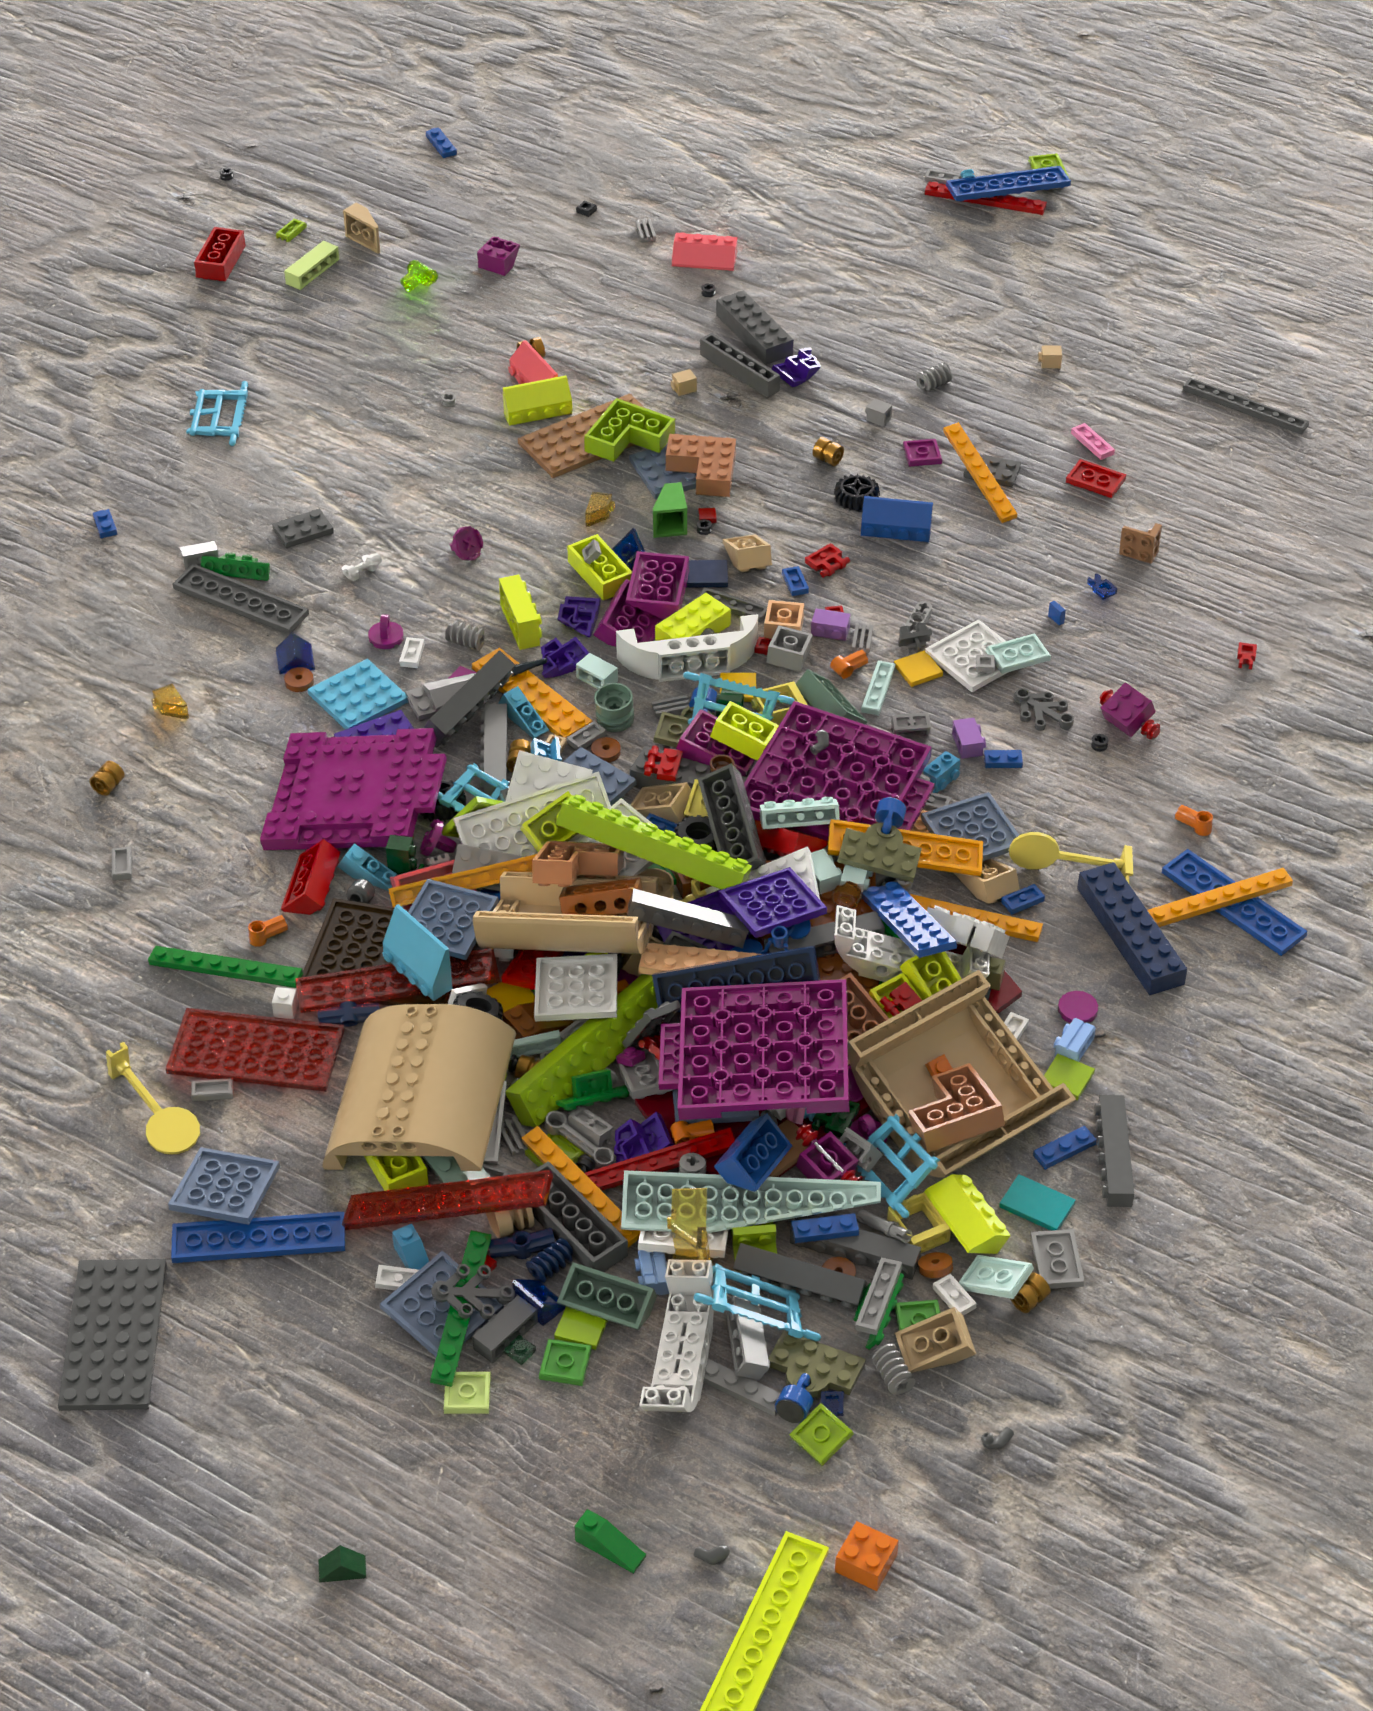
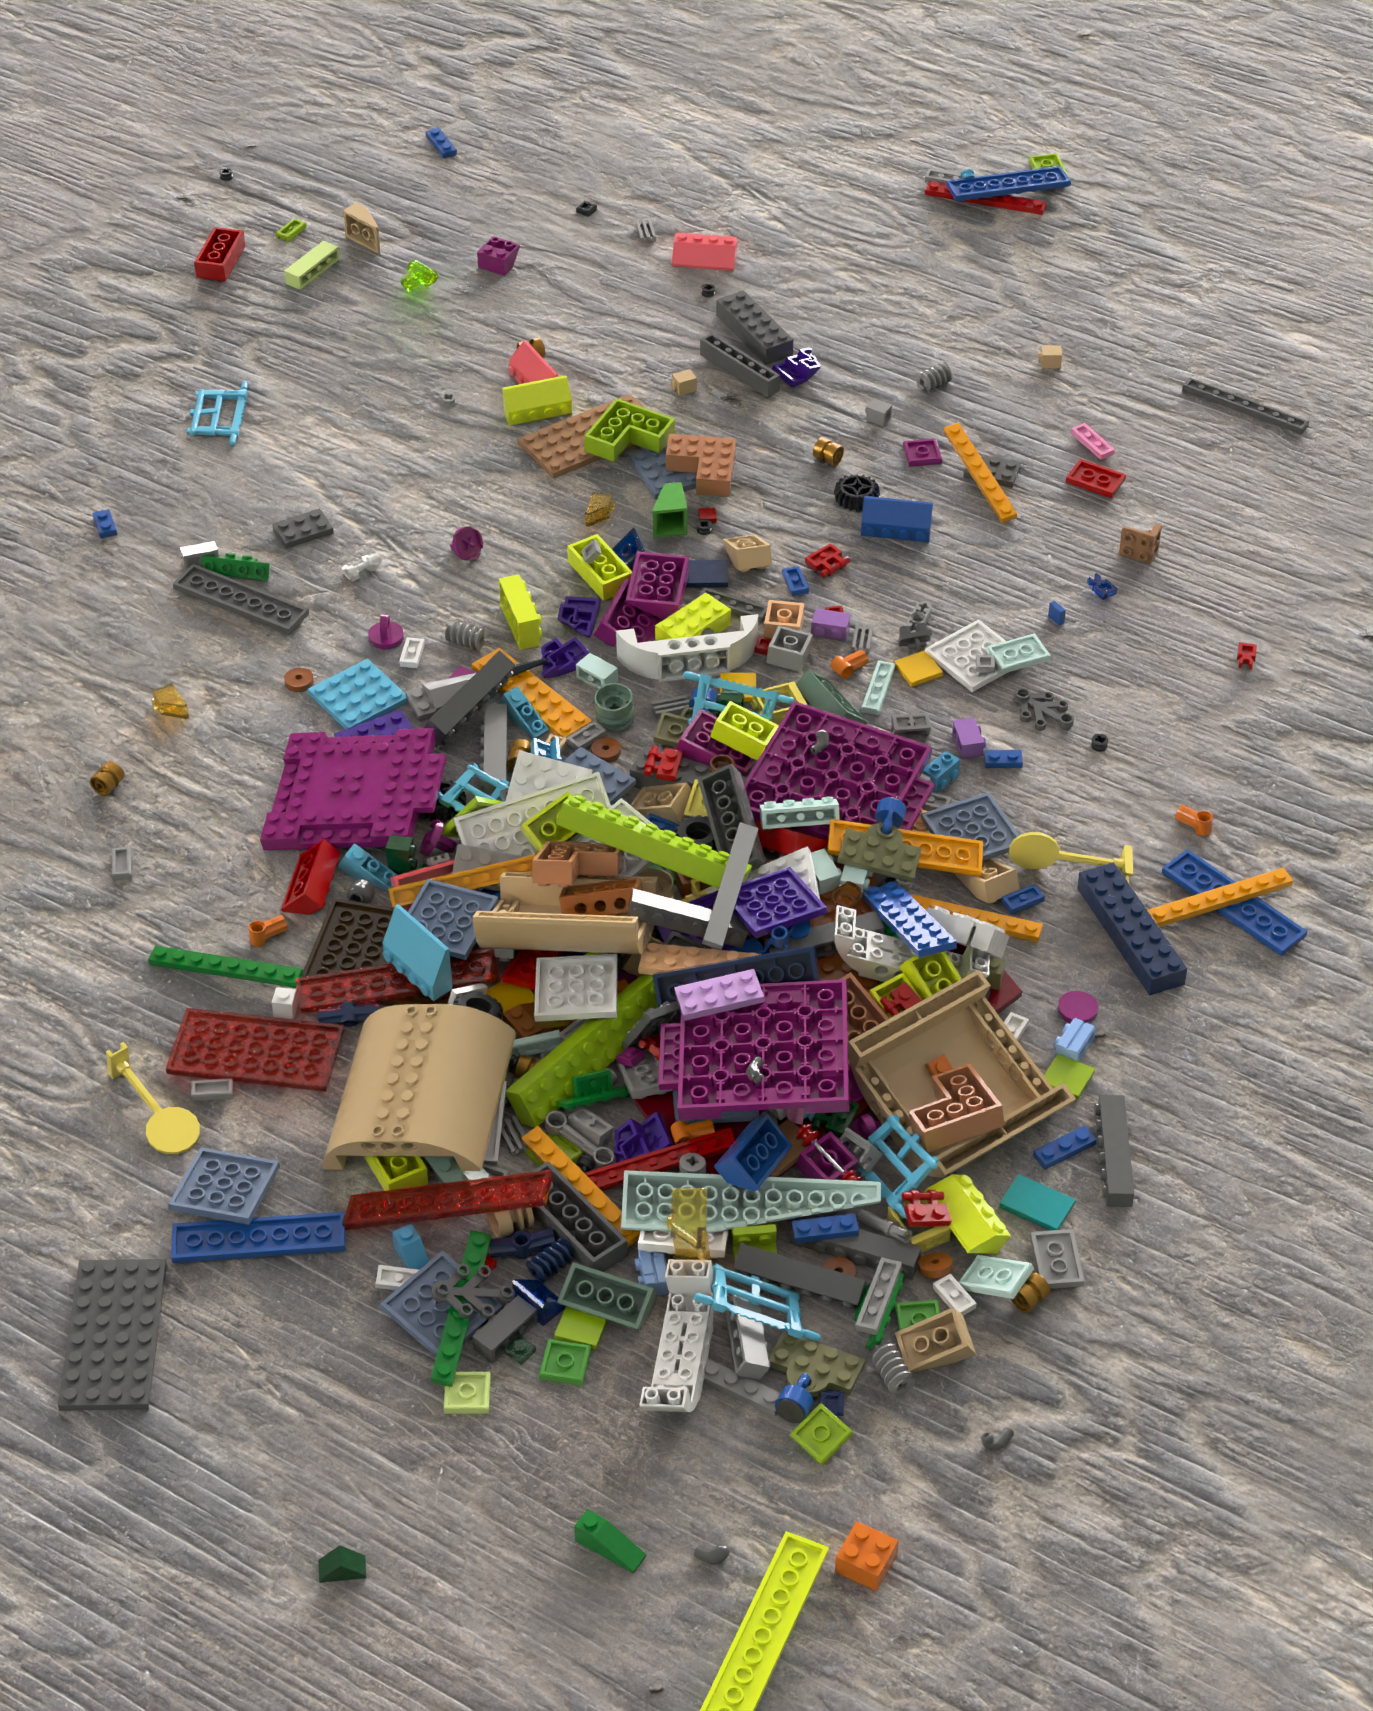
clear blue slope [276,633,315,674] -> none
magenta brick [1100,682,1160,739] -> none
none -> lavender plate [674,969,764,1021]
none -> light grey tile [702,822,758,950]
none -> dark grey arm [746,1057,764,1084]
none -> red plate [902,1190,952,1227]

